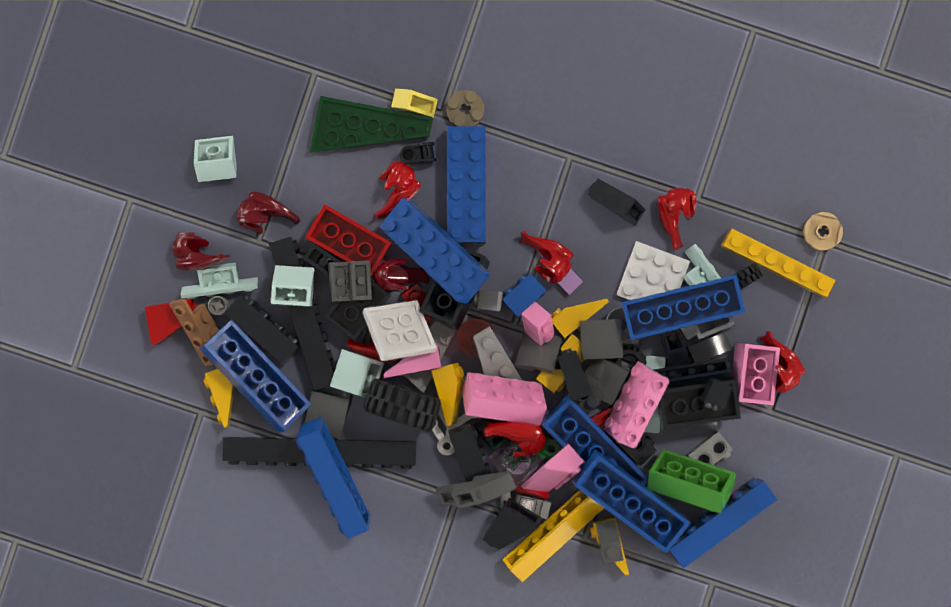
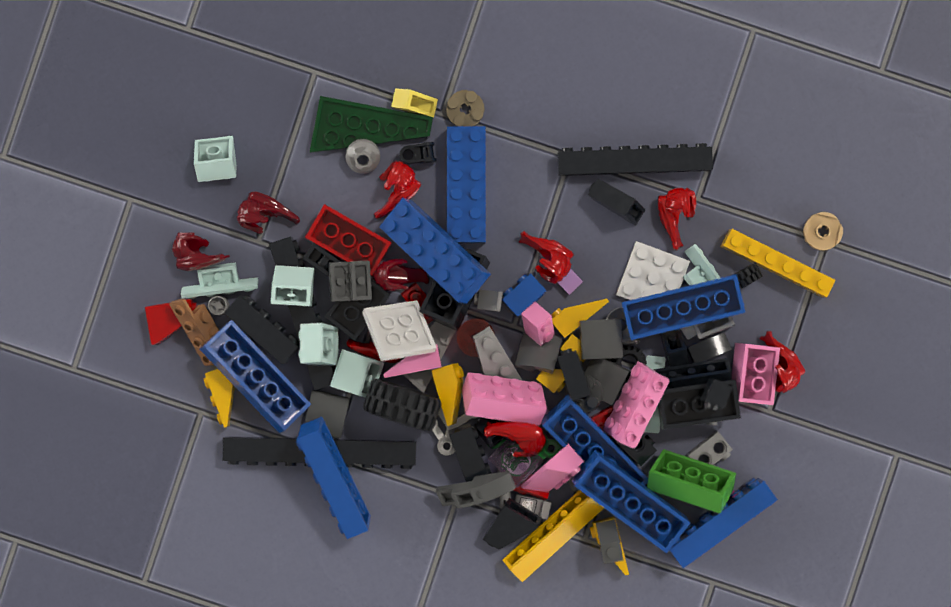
none -> light aqua slope [299,323,339,366]
none -> light grey piece [345,139,380,174]
none -> black brick [557,143,713,176]

